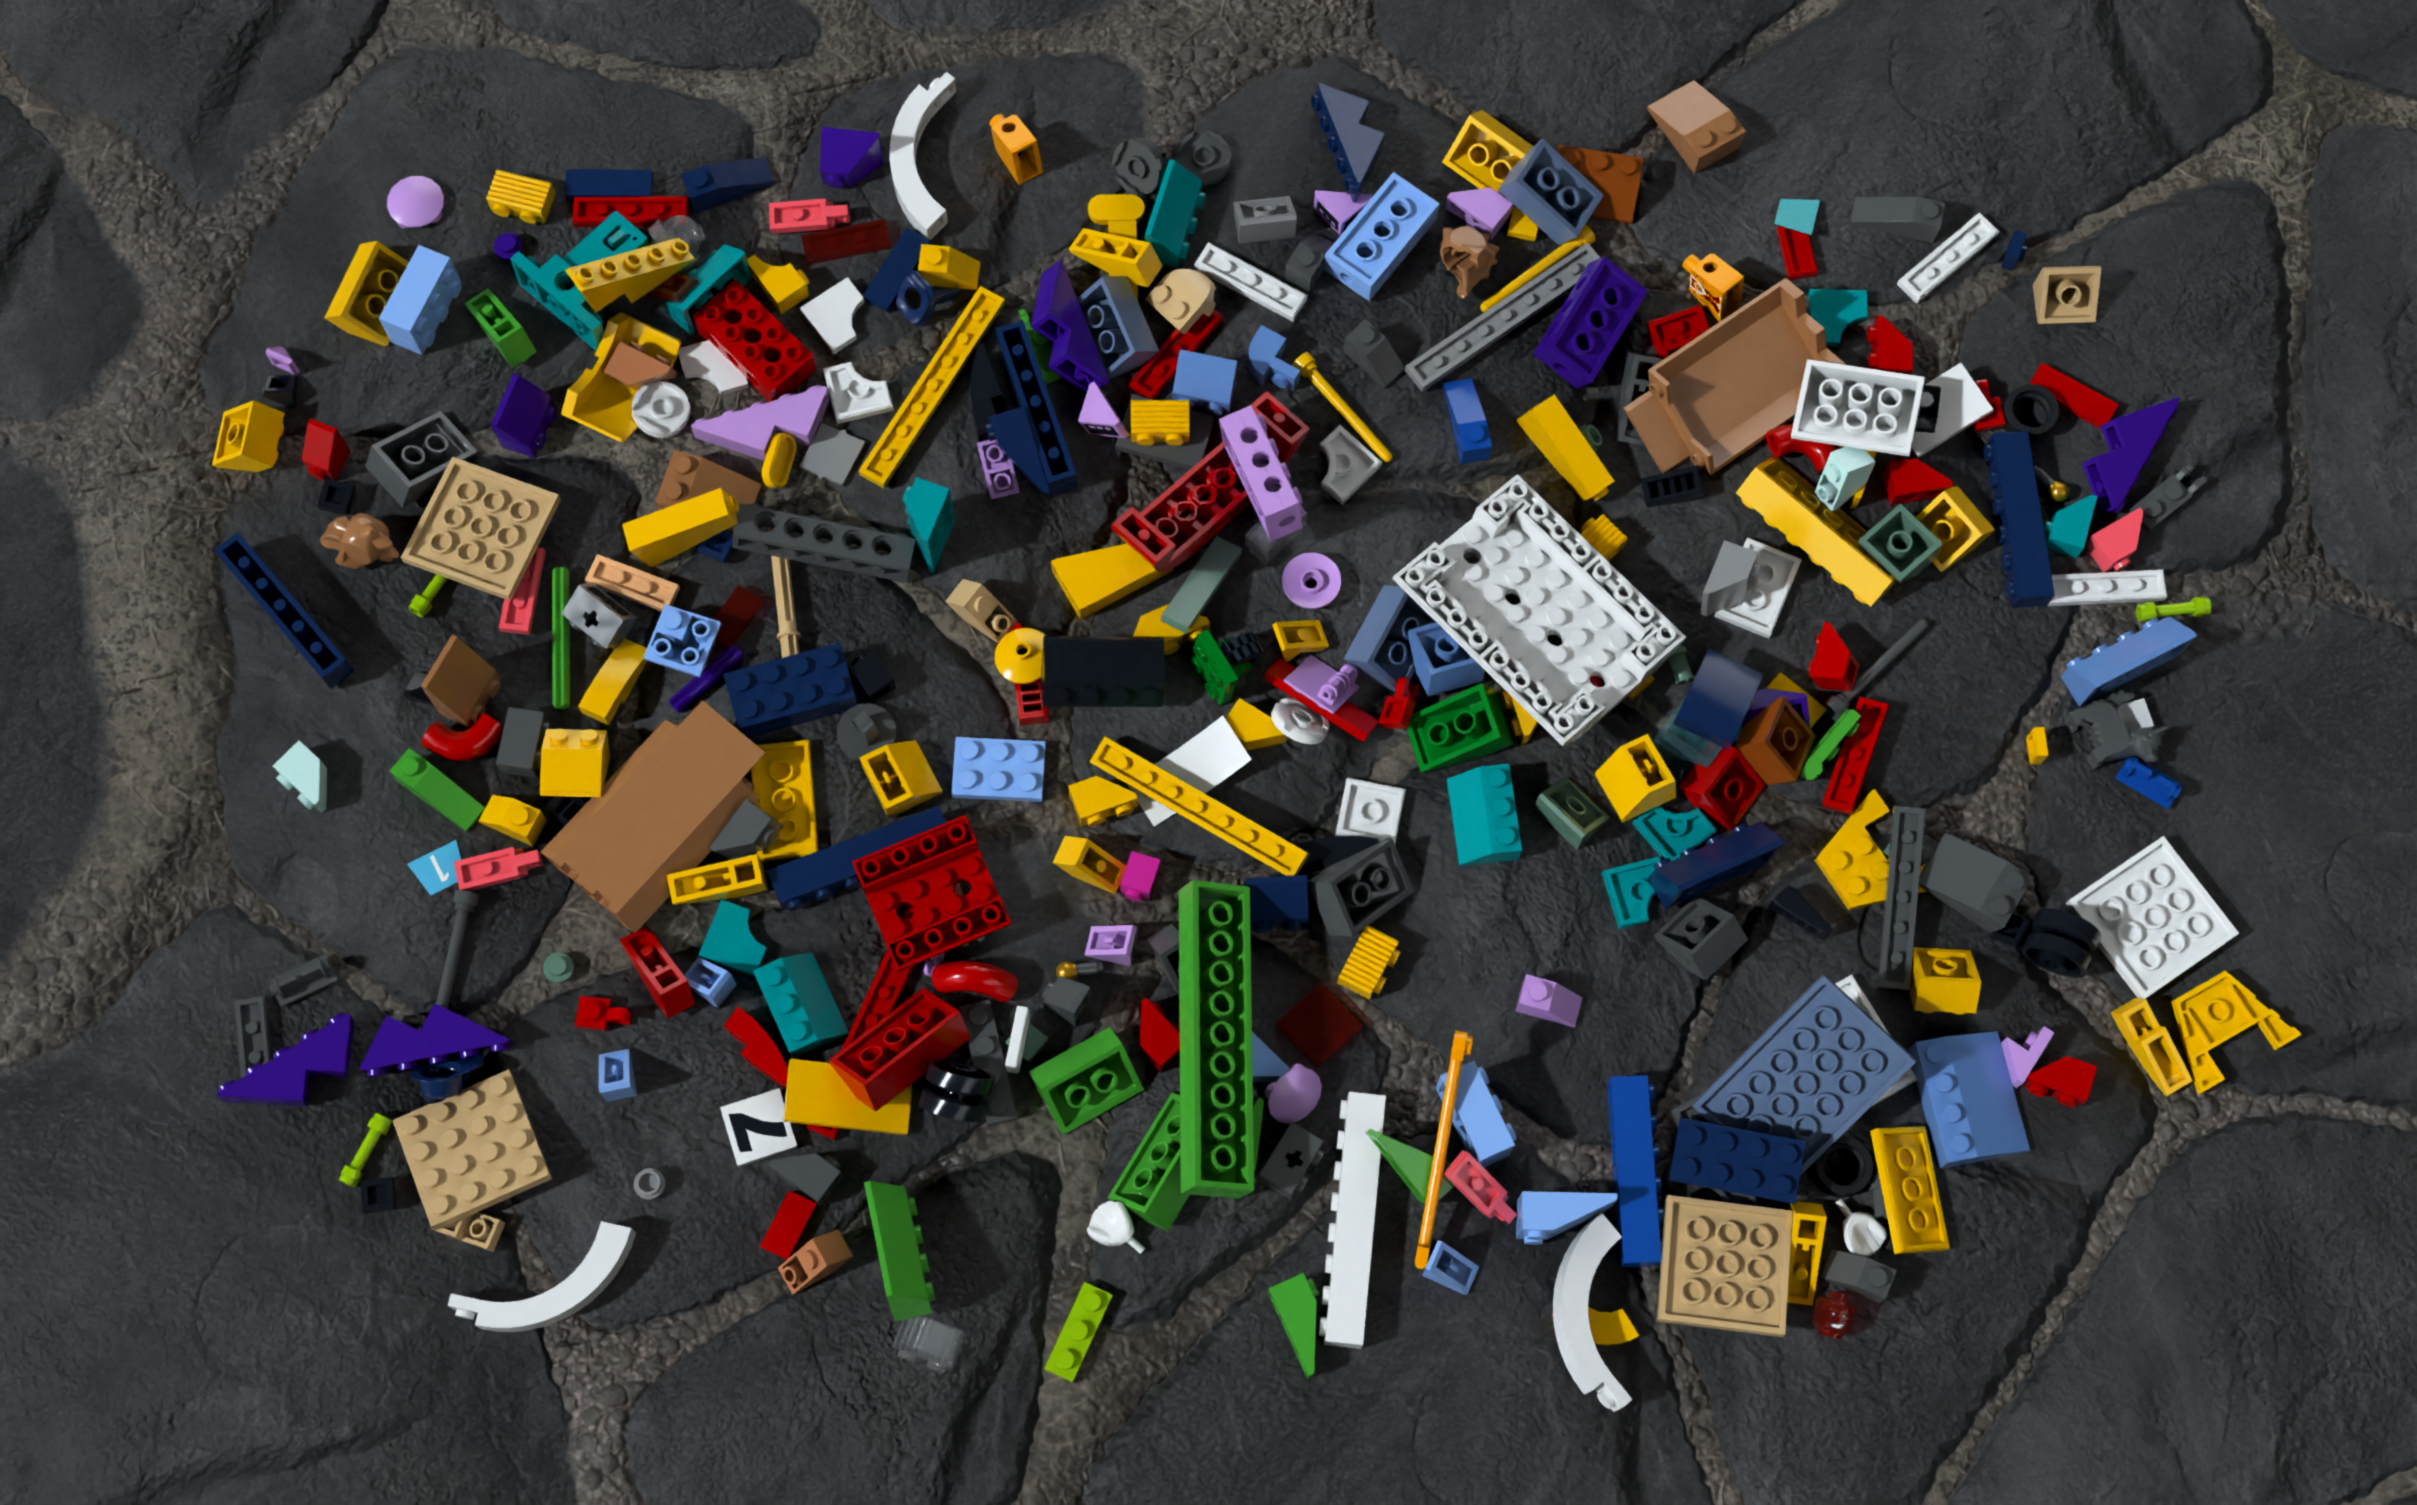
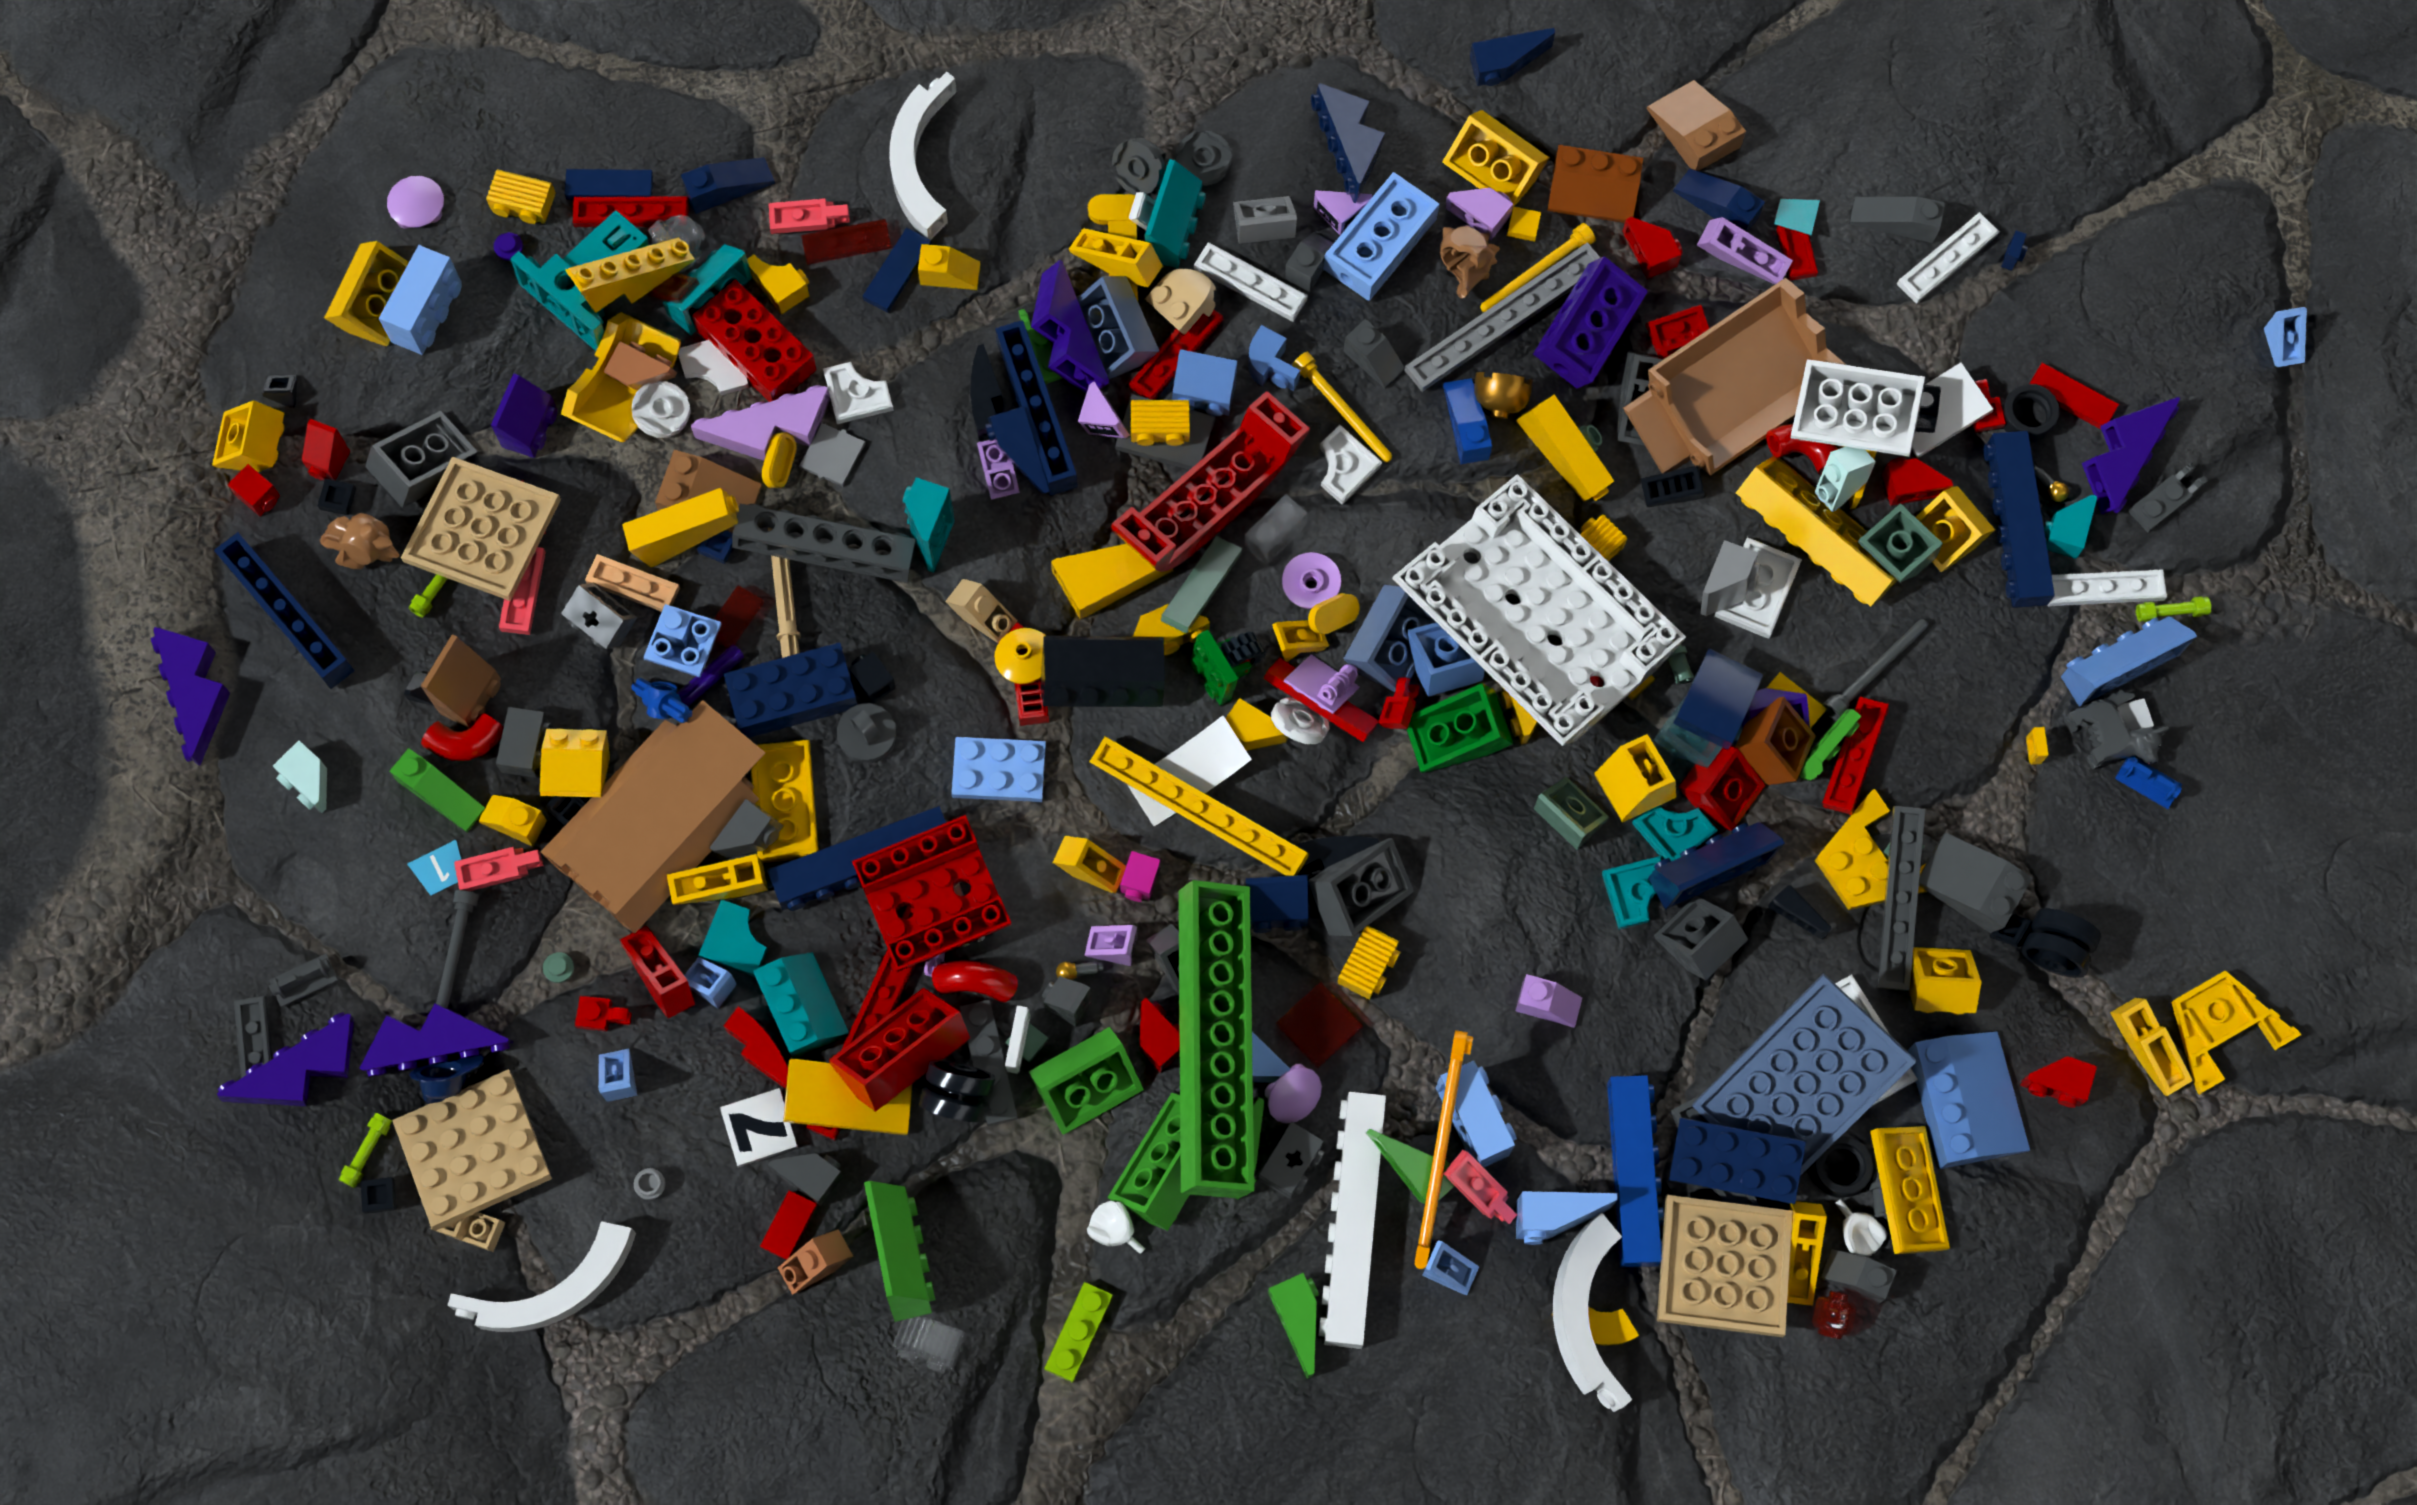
lavender slope [265,346,300,375] -> none
bright green slope [464,288,537,368] -> none
bright green axle [552,567,570,709] -> none
yellow slope [578,638,647,725] -> none
white tile [800,277,865,355] -> none
dark purple slope [820,127,884,188] -> none
yellow plate [859,286,1005,489] -> none
yellow slope [859,740,943,819] -> none
dark blue piece [896,270,960,326] -> none
light orange torso [990,114,1043,185] -> none
yellow slope [1068,776,1138,827] -> none
lavender brick [1219,405,1305,542] -> none
white tile [1335,777,1406,844] -> none
teal slope [1446,764,1522,866] -> none
sand blue slope [1498,139,1604,245] -> none
light orange torso [1682,254,1744,322] -> none
teal tile [1808,289,1868,346] -> none
red slope [1809,622,1859,692] -> none
red slope [1867,316,1913,375] -> none
lavender slope [2001,1026,2054,1089] -> none
tan slope [2033,266,2102,324] -> none
white plate [2065,836,2239,999] -> none
coral slope [2085,508,2144,572] -> none
none -> dark purple slope [151,627,230,766]
none -> red brick [227,464,280,517]
none -> blue axle [631,678,693,723]
none -> white tile [1129,192,1156,230]
none -> yellow tile [1308,593,1360,634]
none -> dark blue slope [1470,28,1555,86]
none -> pearl gold cylinder [1474,372,1533,419]
none -> red slope [1622,217,1683,279]
none -> dark blue slope [1673,169,1765,232]
none -> lavender slope [1697,217,1793,284]
none -> light blue slope [2264,307,2307,367]

